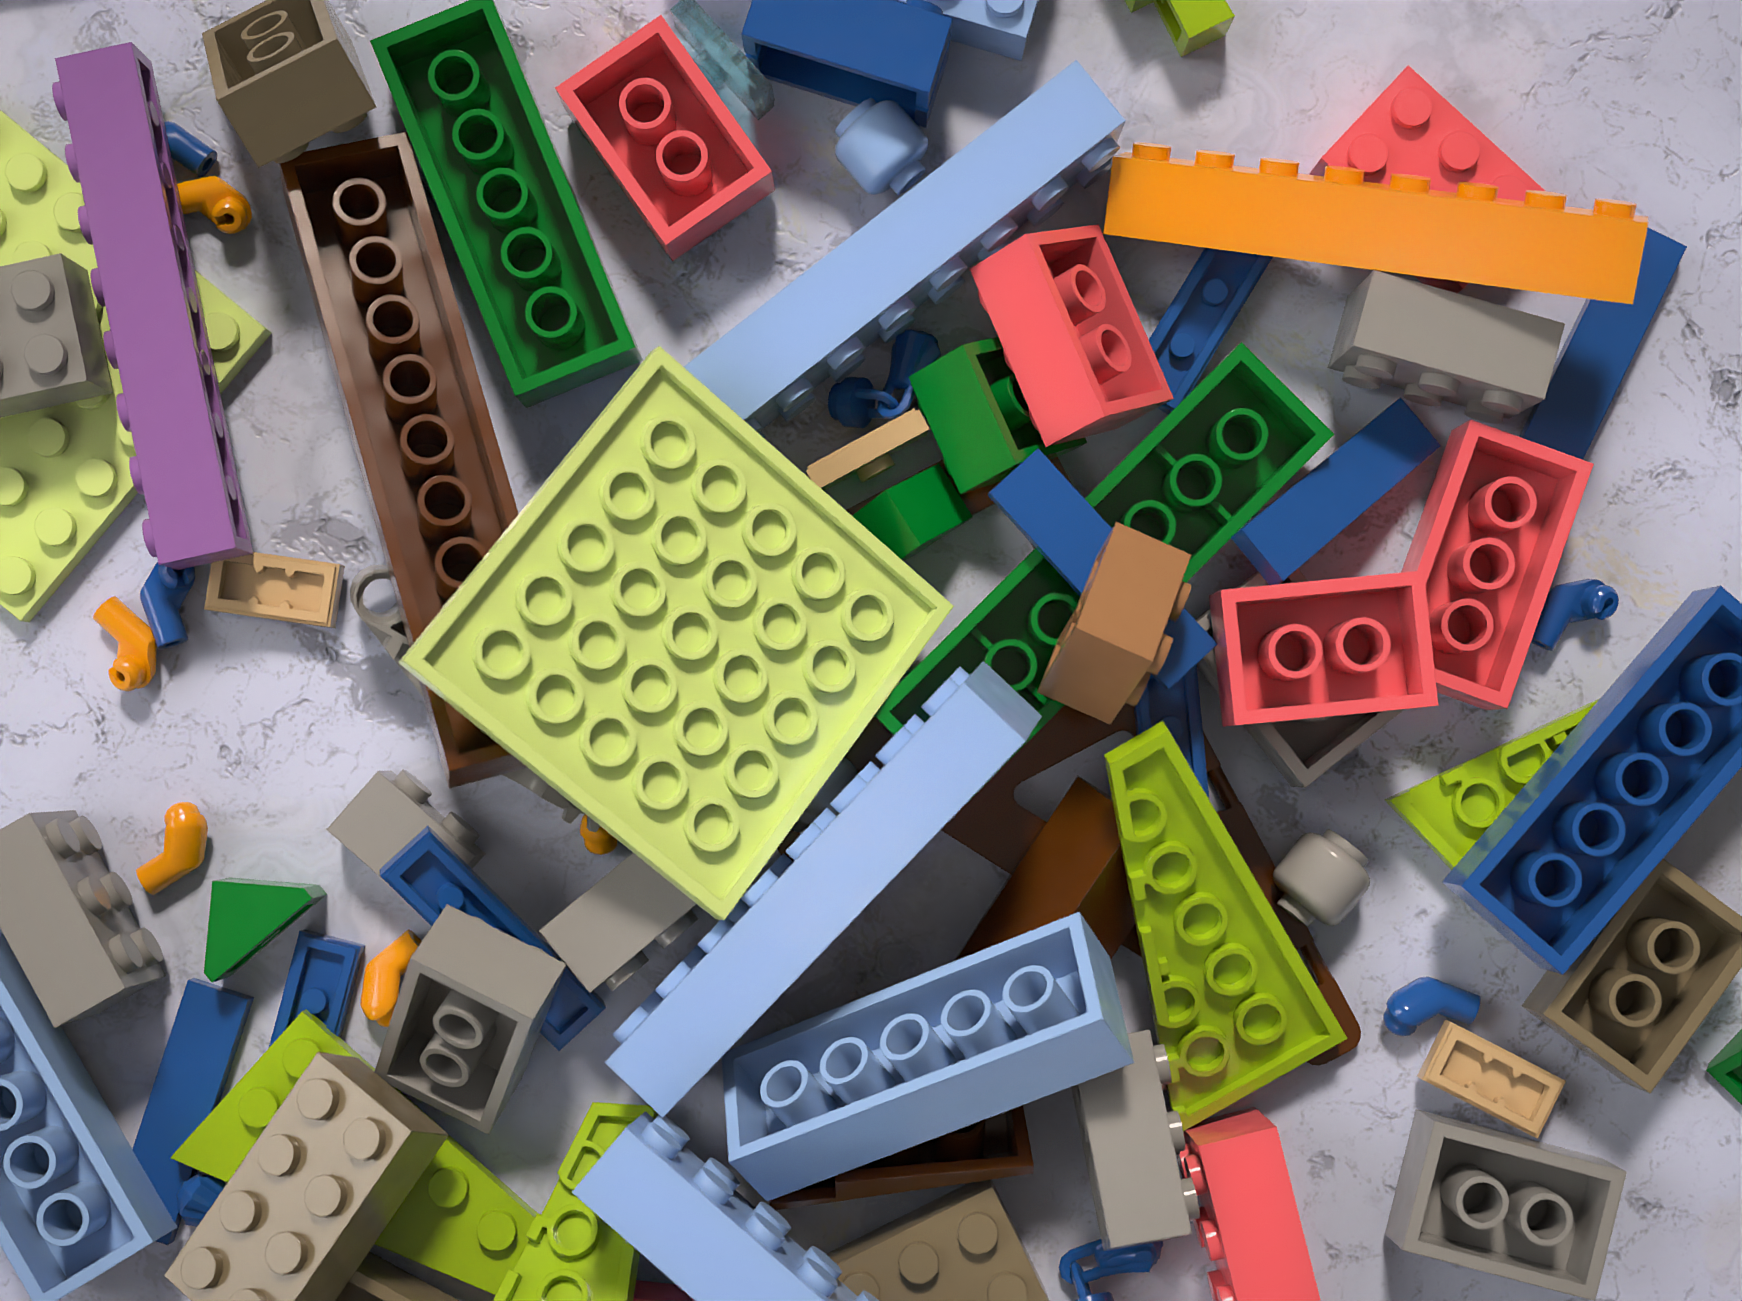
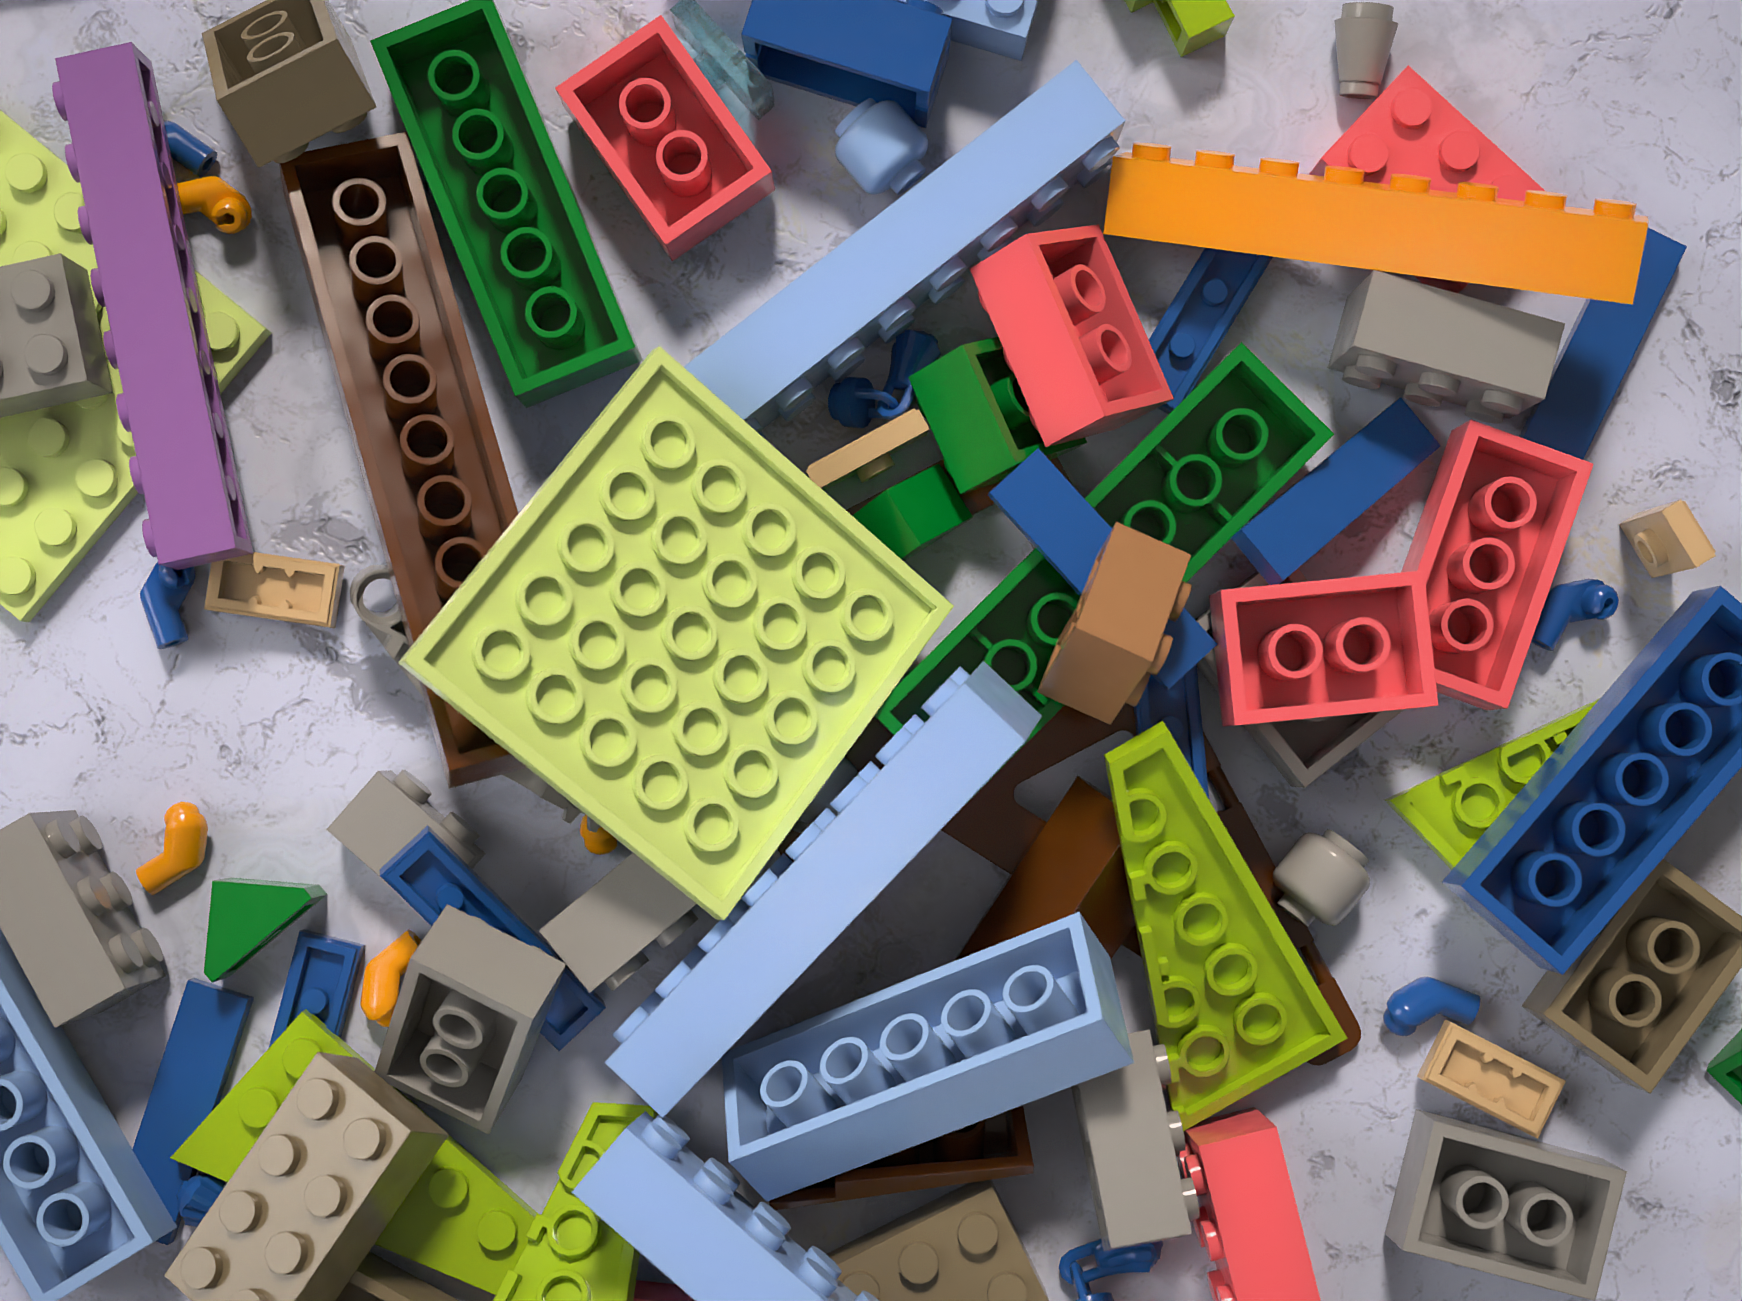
light orange arm [93,596,157,692] -> none
none -> light grey cone [1335,2,1398,99]
none -> tan plate [1619,499,1716,578]

